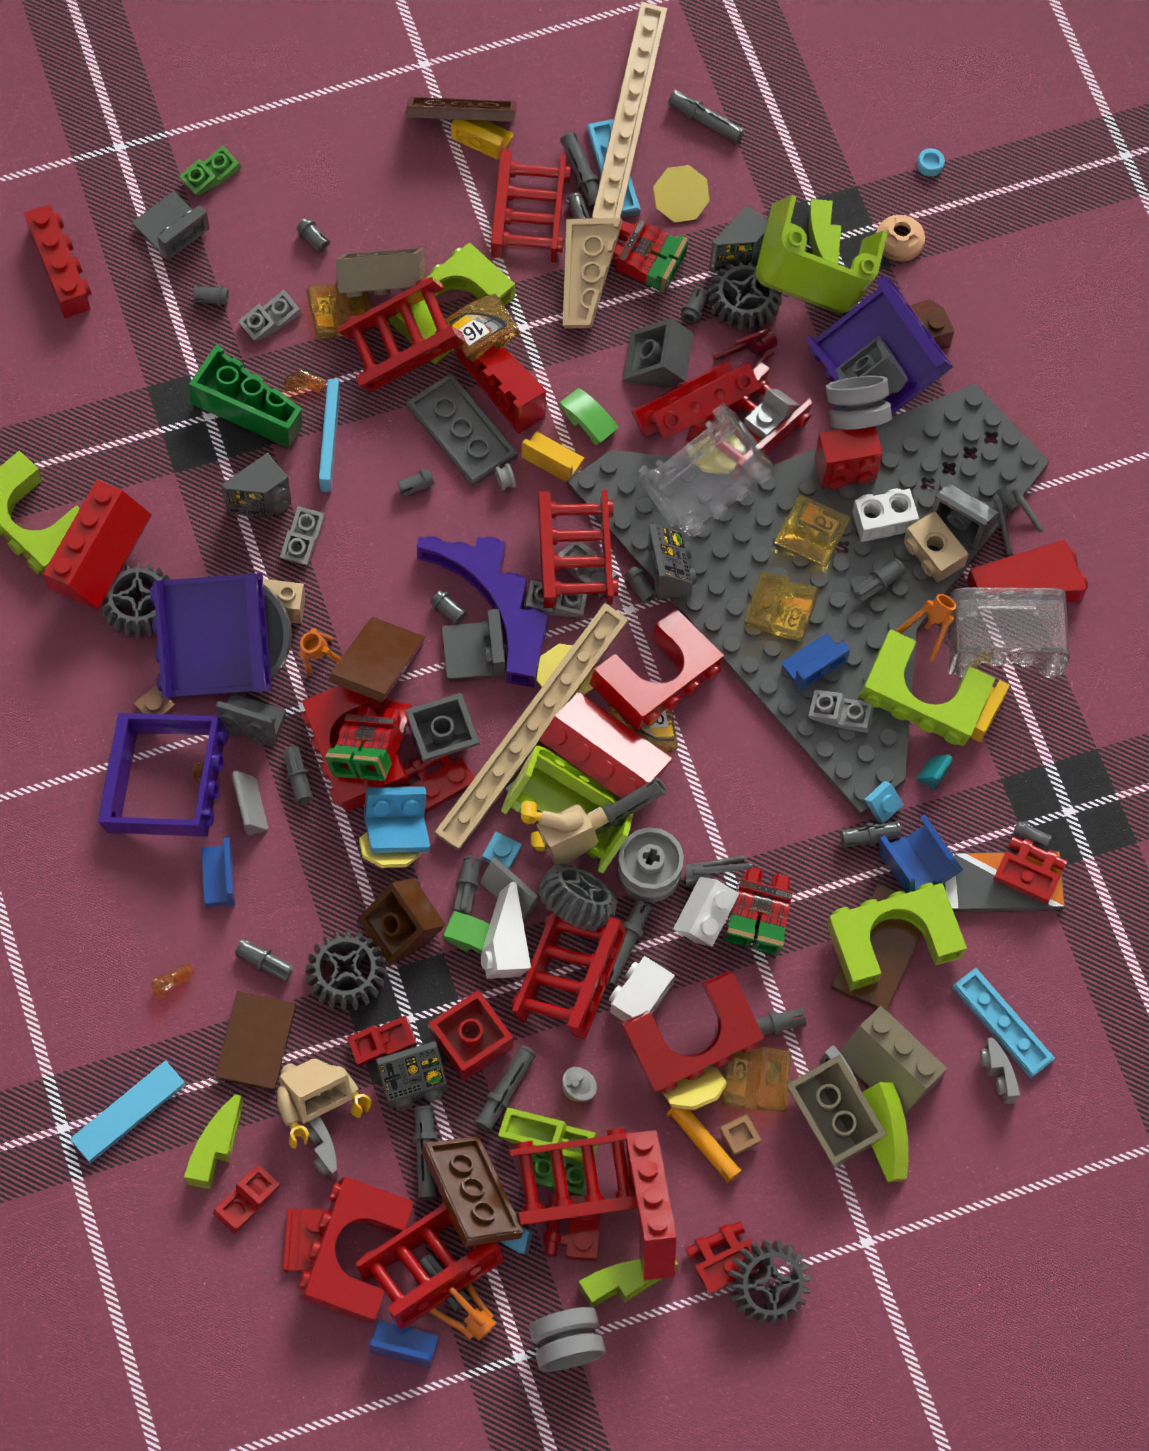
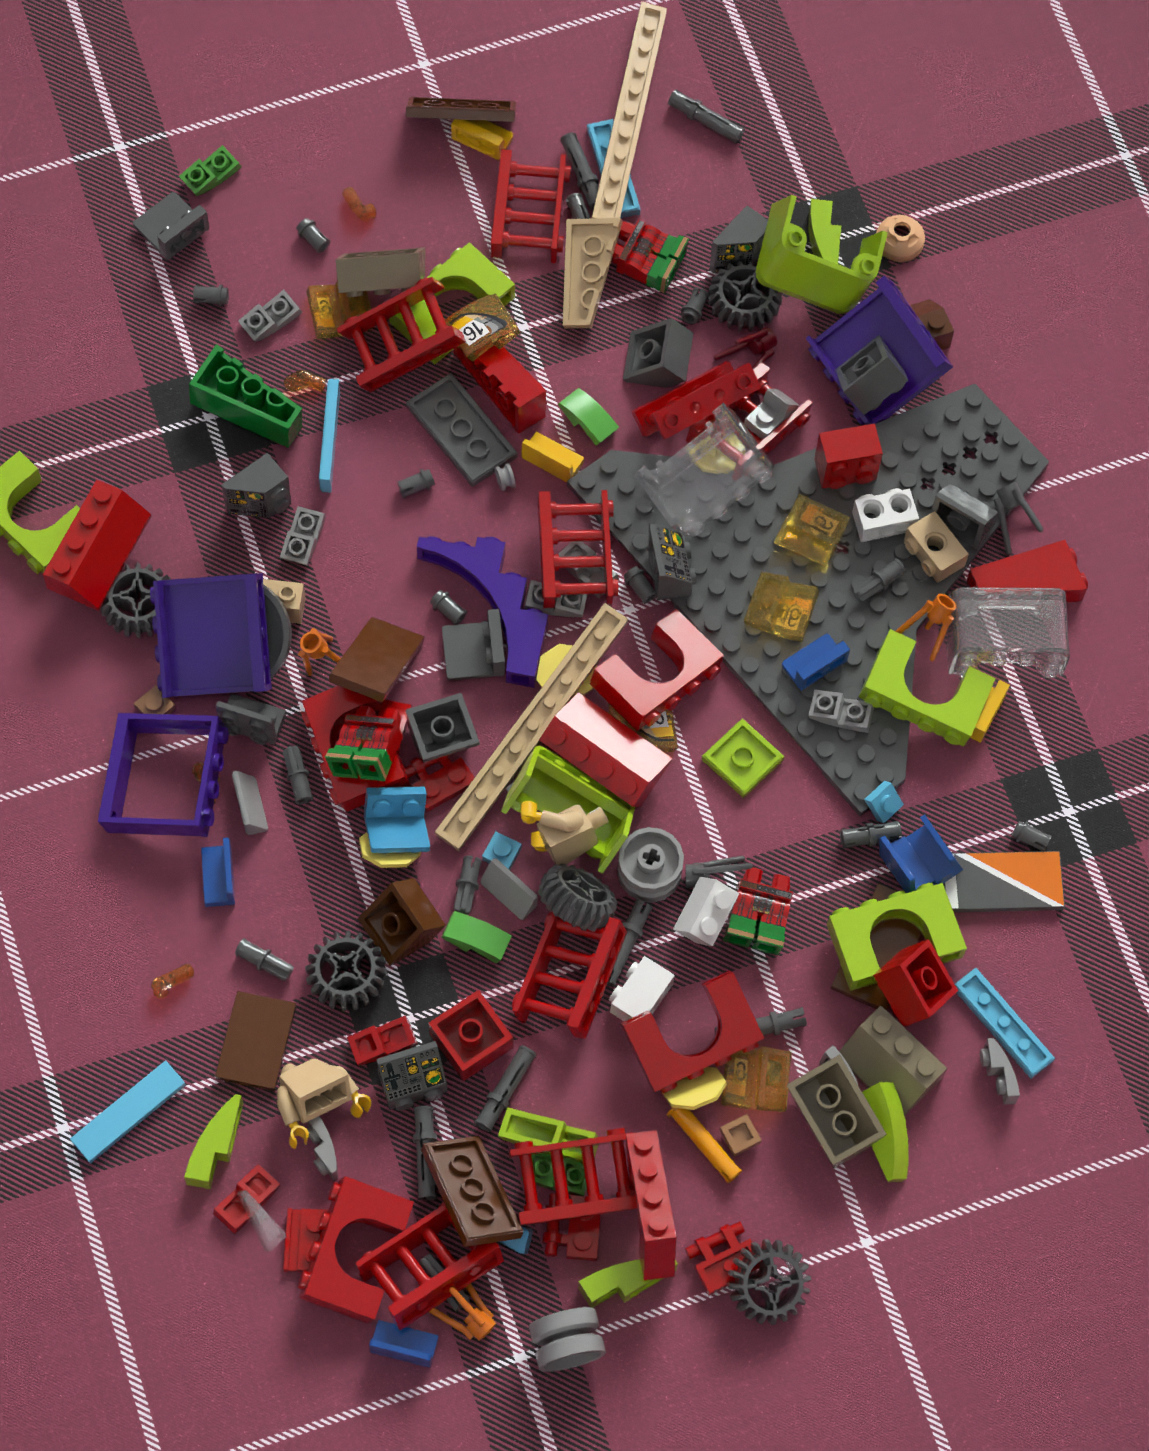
red brick [24,204,92,319] -> none
white slope [481,882,531,979] -> none
light grey hat [562,1067,597,1102] -> none
dark grey pin [595,777,667,835] -> none
light yellow piece [653,165,710,223] -> none
light grey wheel [826,376,892,429] -> none
medium azure tile [917,148,945,177] -> none
teal slope [917,755,953,790] -> none
red plate [993,836,1067,905] -> none
none -> clear slope [237,1190,286,1252]
none -> clear orange arm [342,187,377,221]
none -> lime tile [701,718,784,798]
none -> red brick [873,939,958,1027]

